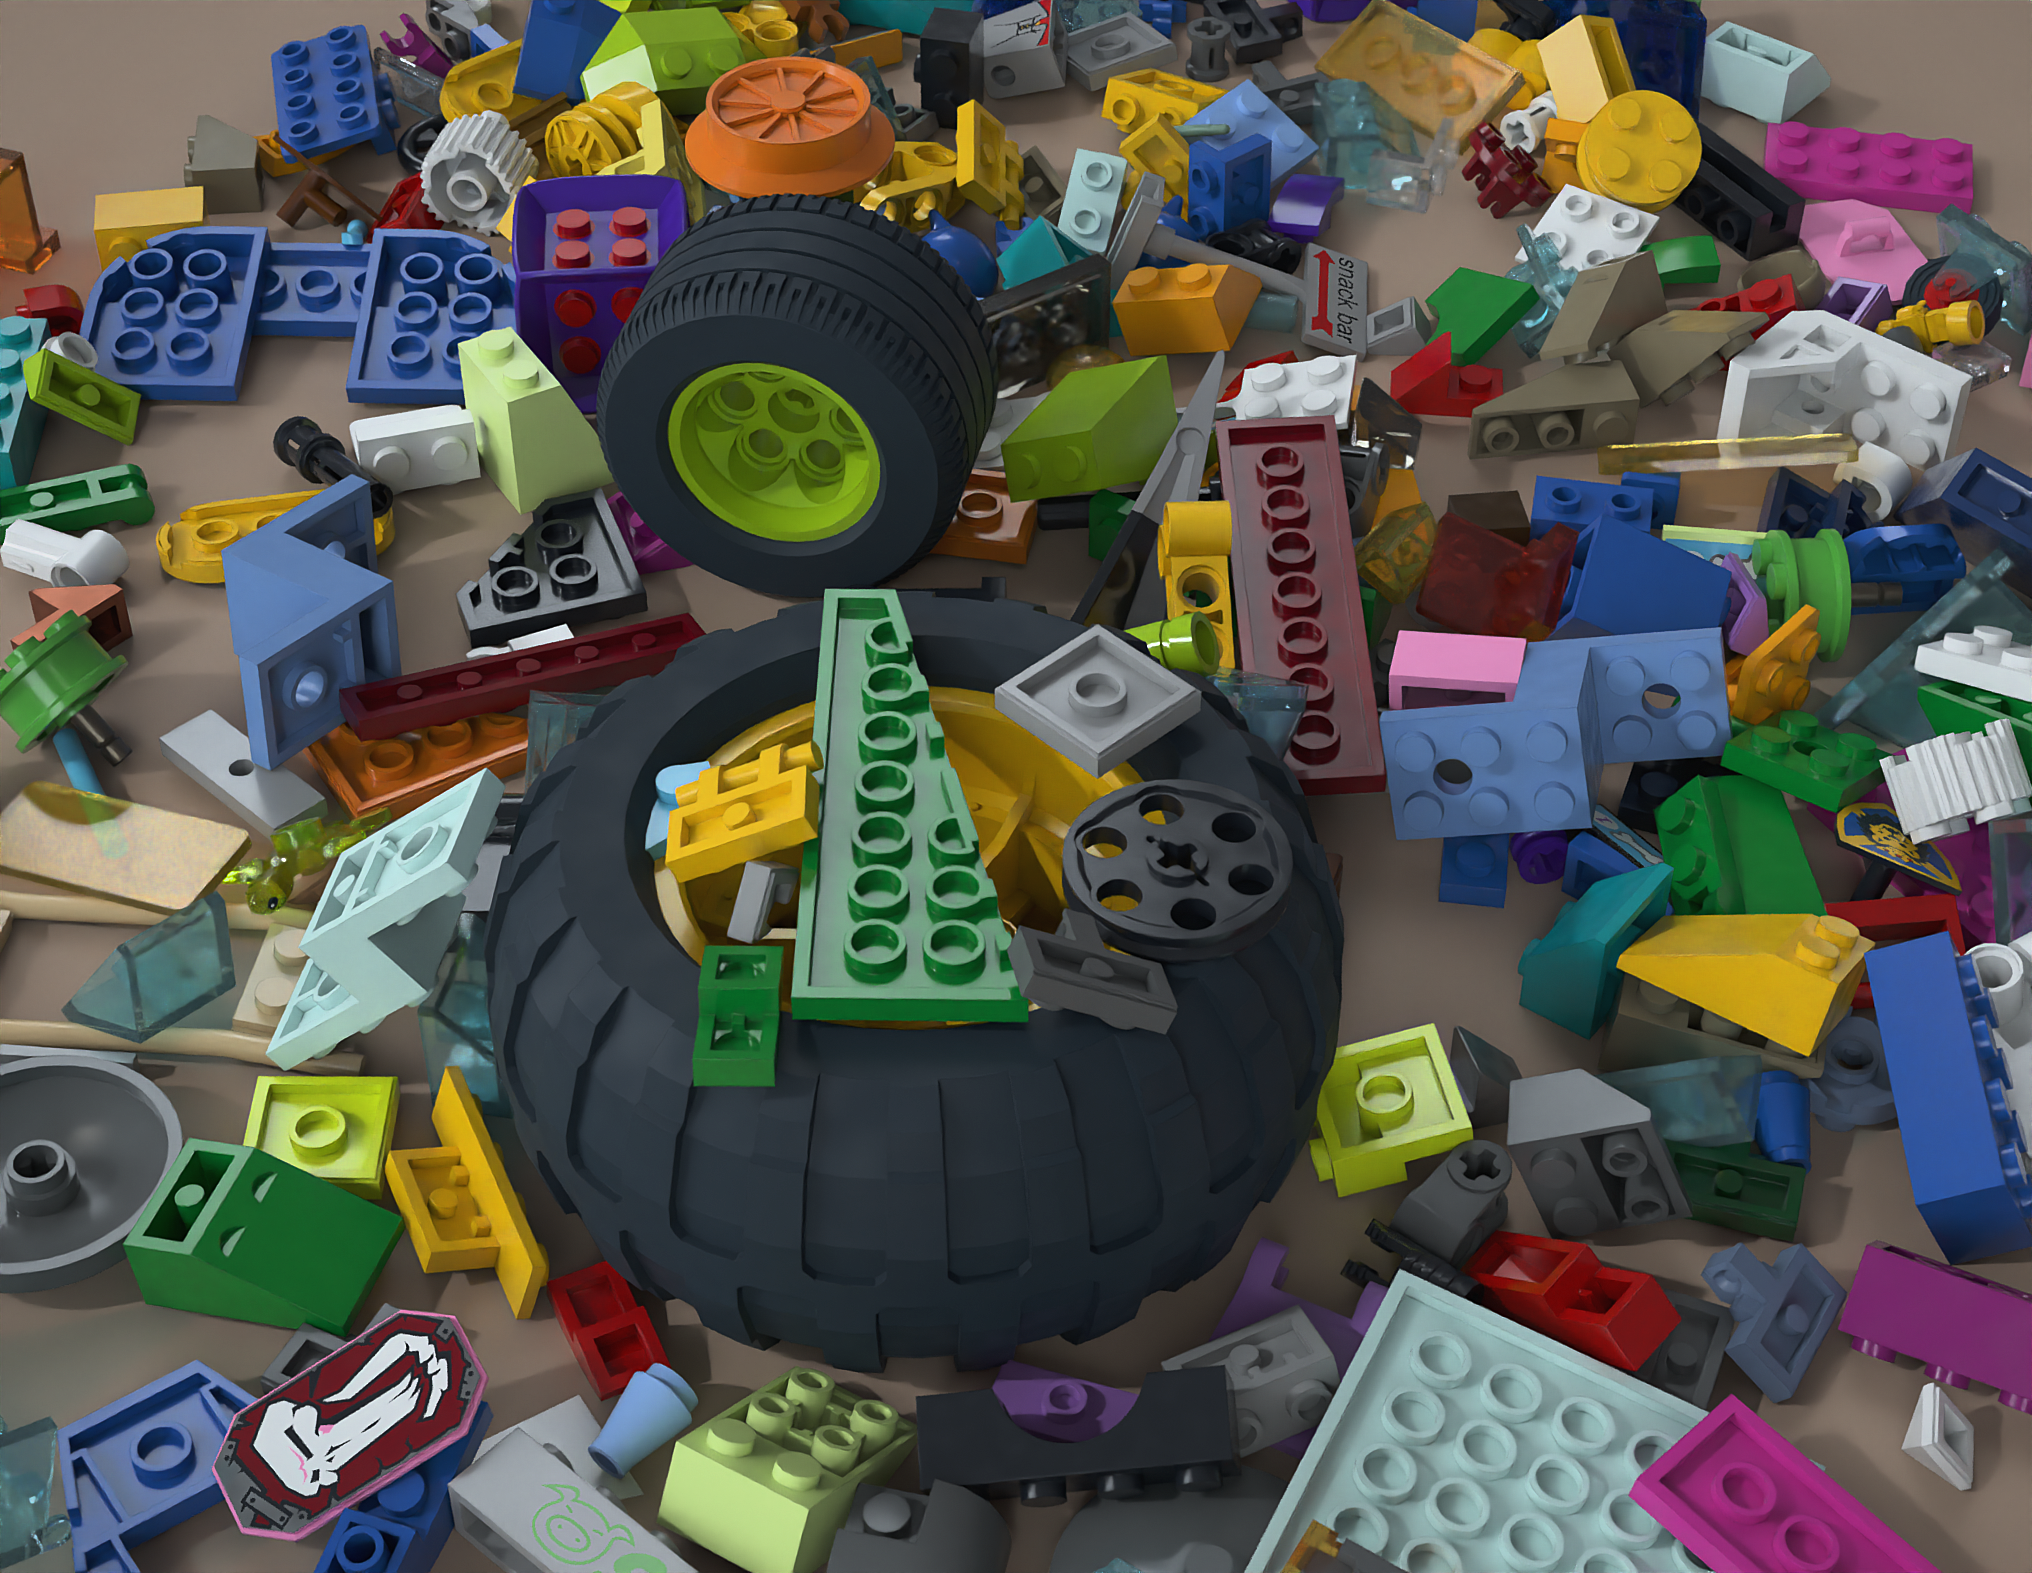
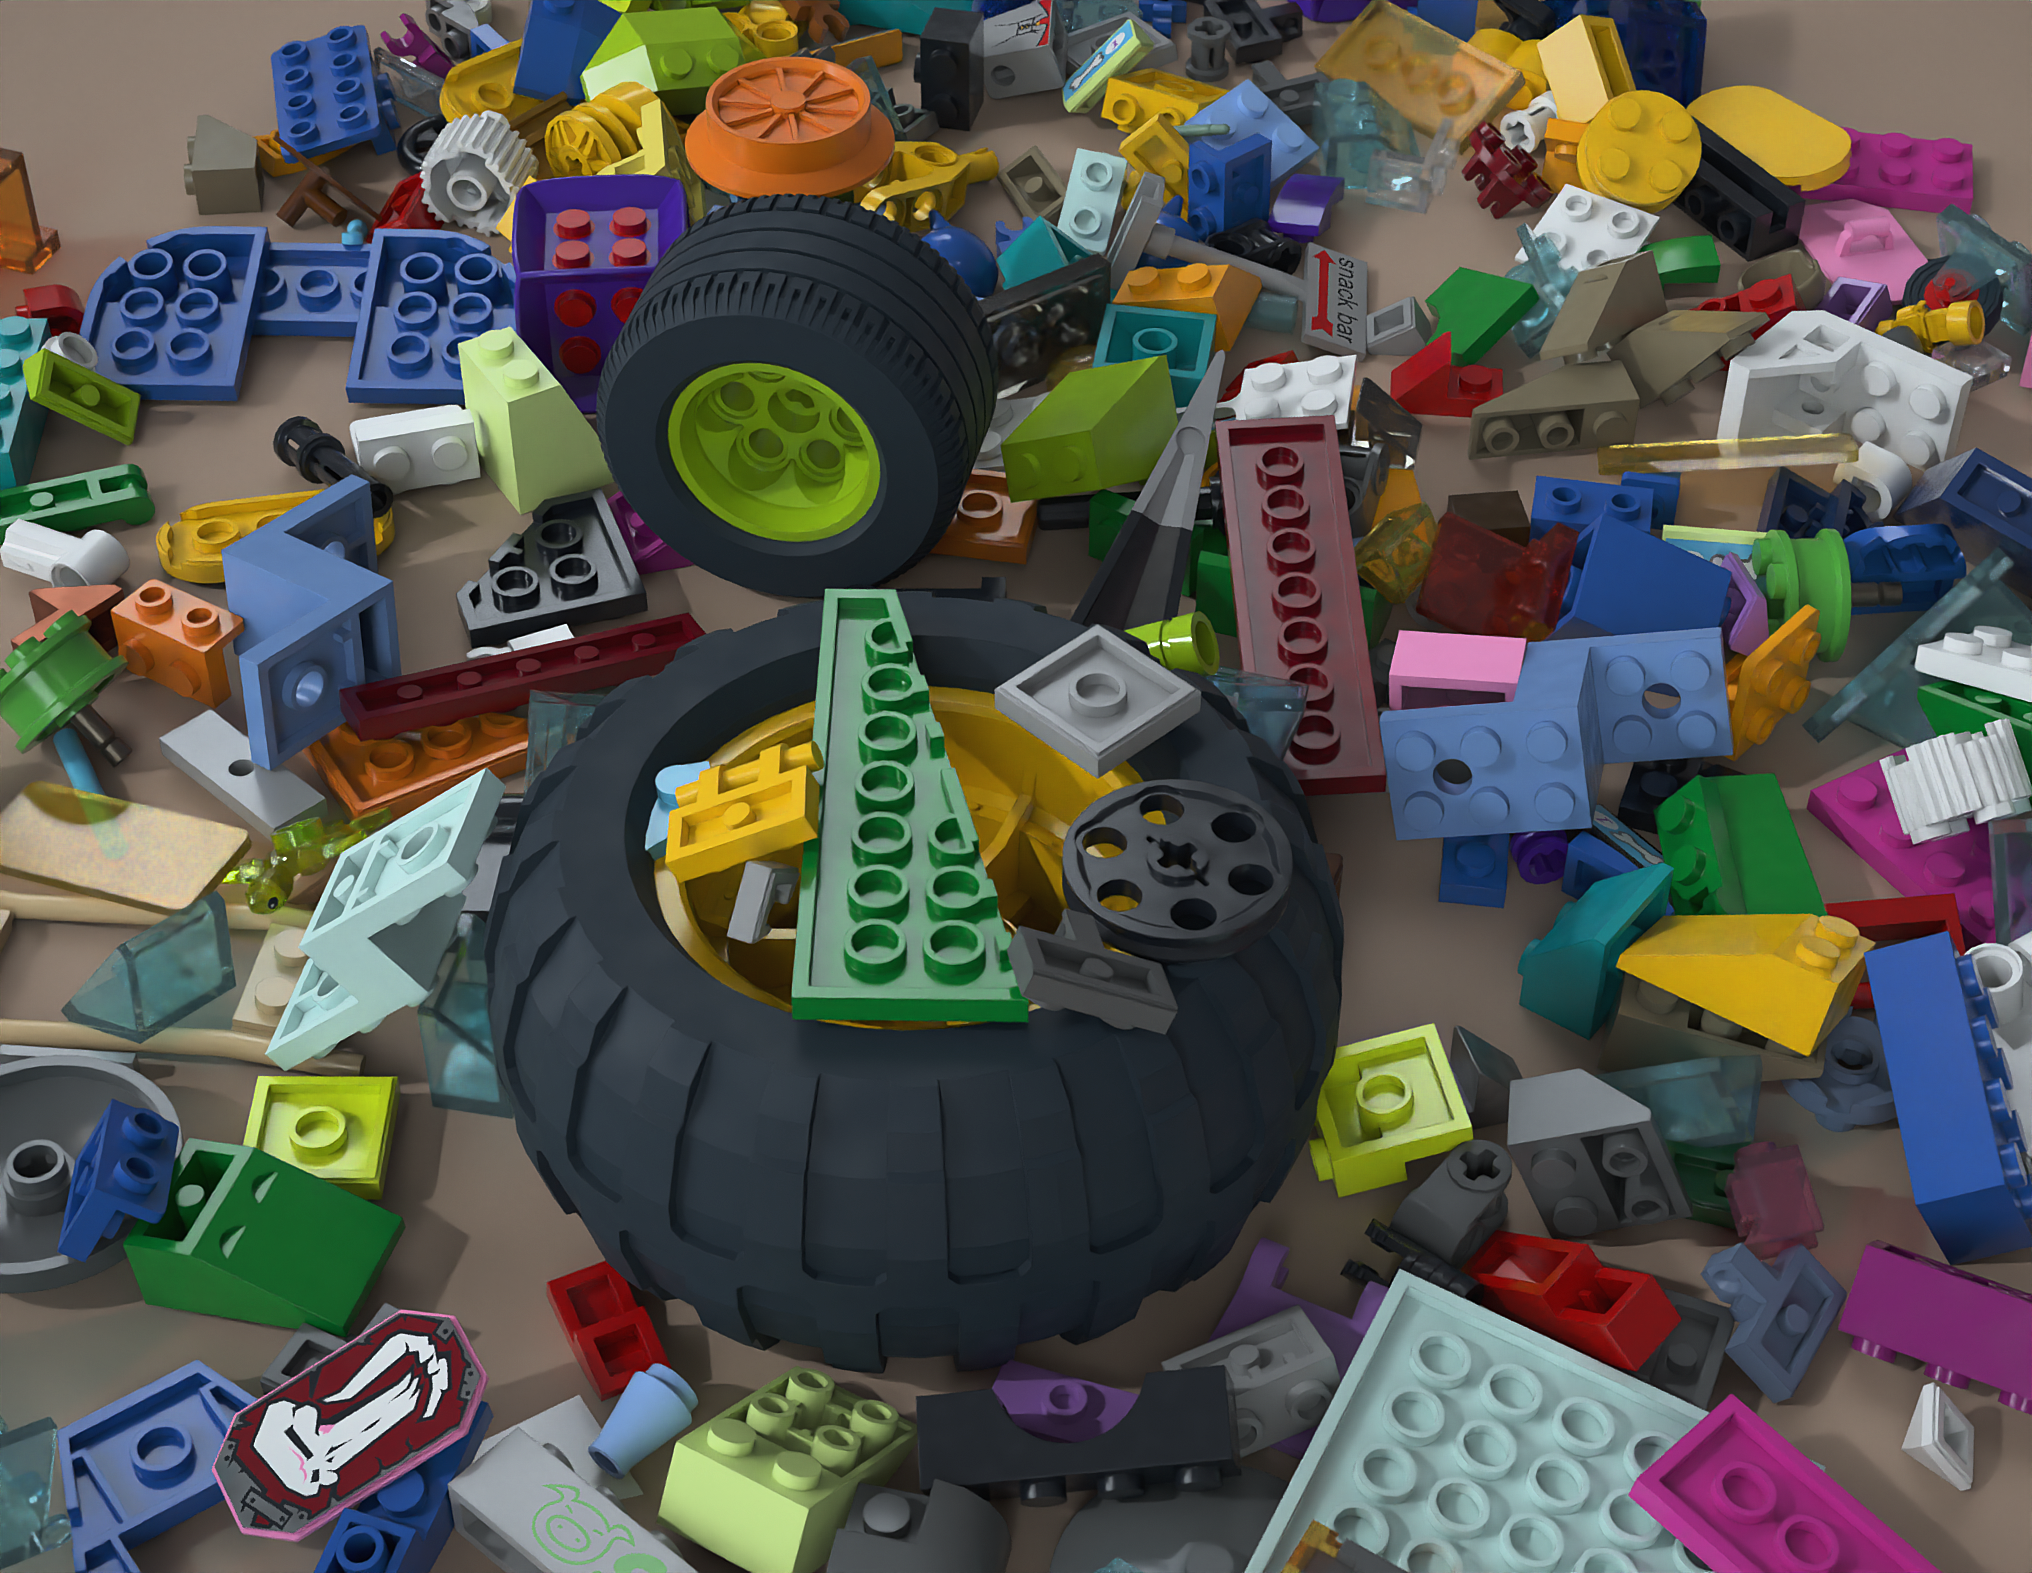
yellow brick [94,186,210,272] -> none
yellow bracket [384,1065,549,1320] -> none
green slope [692,946,784,1087] -> none
yellow plate [955,99,1025,230] -> none
yellow piece [1157,500,1238,709] -> none
green plate [1671,695,1895,813] -> none
light aqua slope [1693,21,1831,124] -> none
blue cone [1740,1070,1812,1174] -> none
shield [1834,802,1962,902] -> none
none -> blue bracket [57,1099,179,1262]
none -> orange bracket [110,579,245,709]
none -> yellowish green slope [1061,19,1155,113]
none -> teal slope [1092,304,1217,408]
none -> yellow tile [1686,85,1852,191]
none -> clear pink window [1724,1142,1824,1261]

